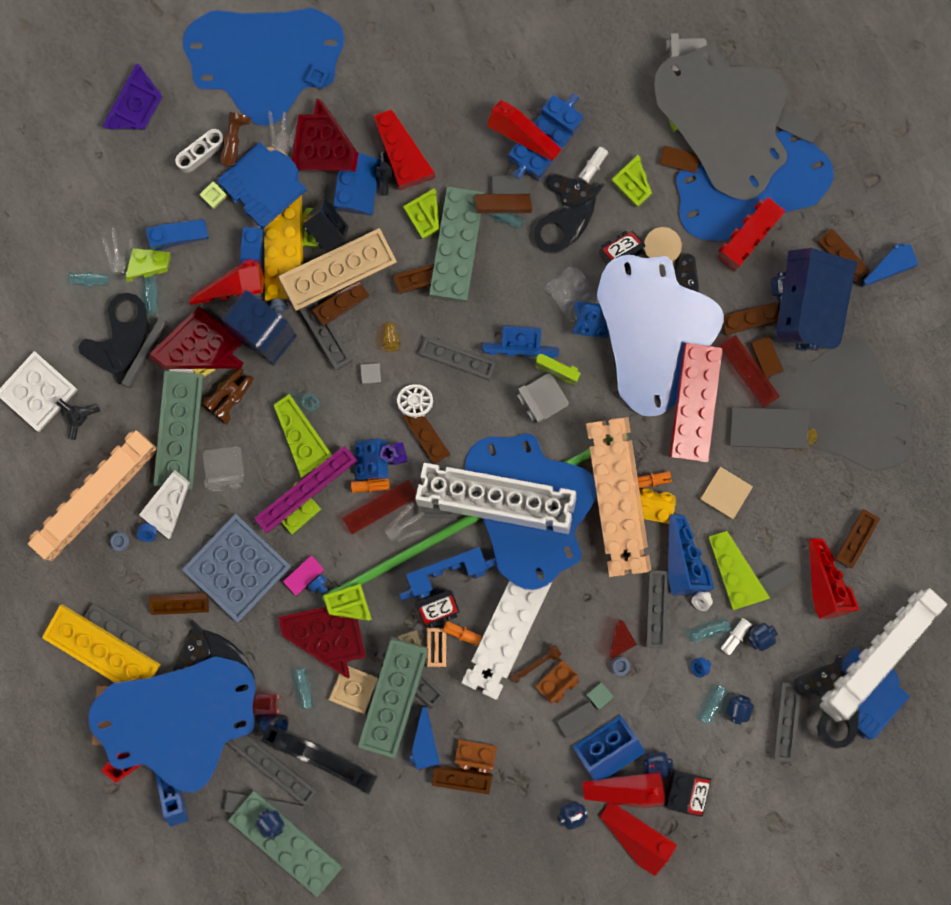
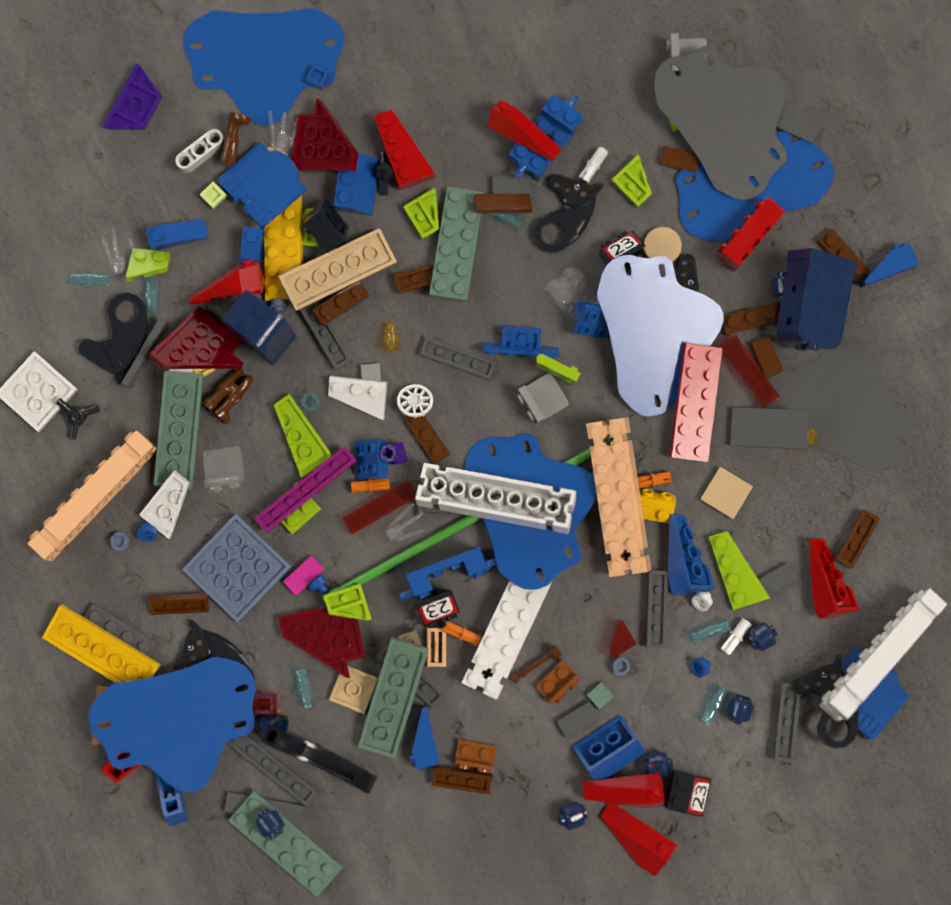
none -> white wing [328,376,387,420]

